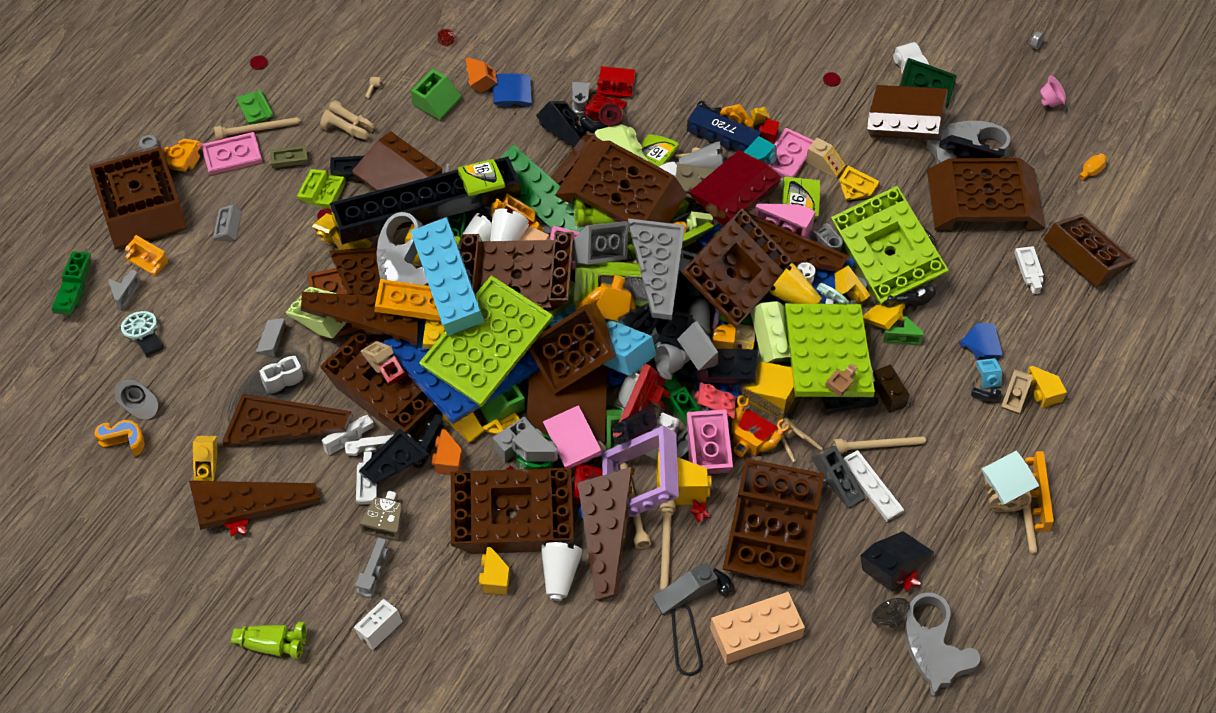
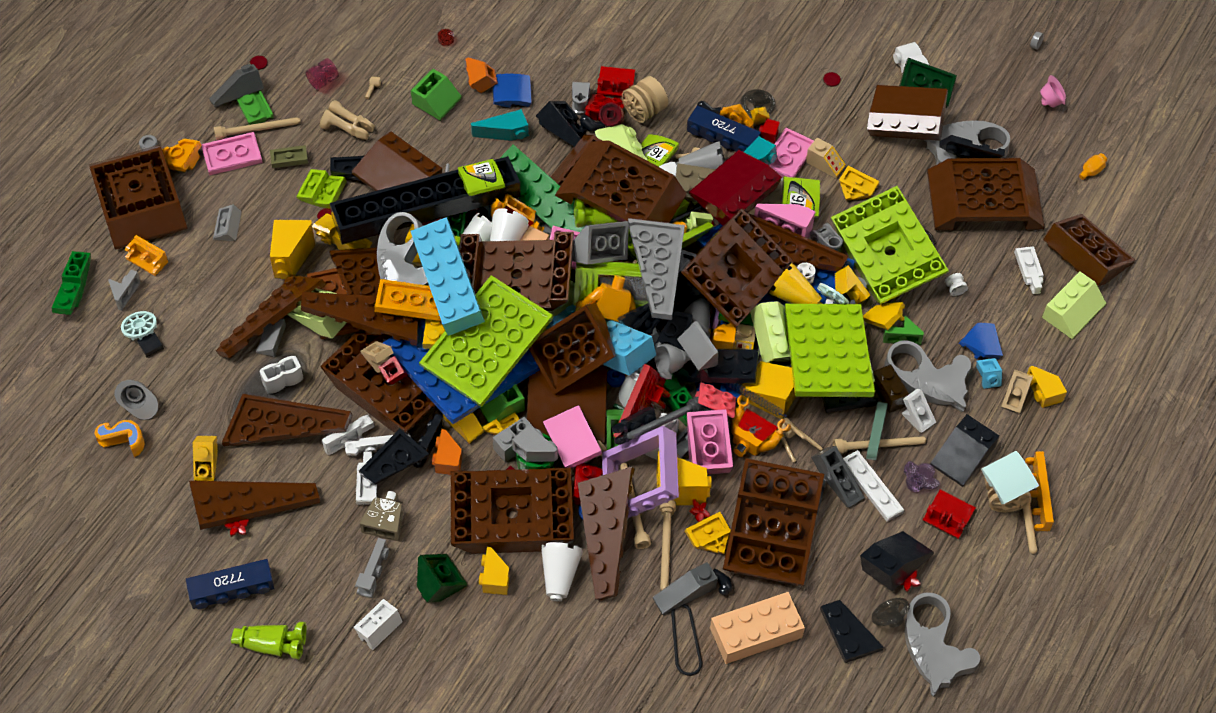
medium nougat plate [825,363,858,397] -> none
black piece [884,285,936,308] -> none
black arm [971,387,1001,401] -> none
none -> dark blue brick [186,559,275,609]
none -> dark grey slope [209,64,264,107]
none -> reddish brown wing [215,275,327,358]
none -> yellow slope [270,220,315,279]
none -> clear pink wheel [305,58,339,90]
none -> dark green slope [417,554,468,603]
none -> teal slope [471,109,529,141]
none -> tan wheel [622,76,668,123]
none -> dark grey piece [627,397,704,440]
none -> yellow slope [685,512,731,554]
none -> clear smoke piece [741,89,776,117]
none -> black wing [820,600,884,663]
none -> sand green beam [866,401,888,461]
none -> light grey animal [884,341,971,412]
none -> white slope [902,389,936,433]
none -> clear purple plate [904,461,940,492]
none -> red hinge [922,489,976,539]
none -> black slope [930,414,1000,487]
none -> white wheel [945,273,968,296]
none -> yellowish green slope [1042,272,1106,339]

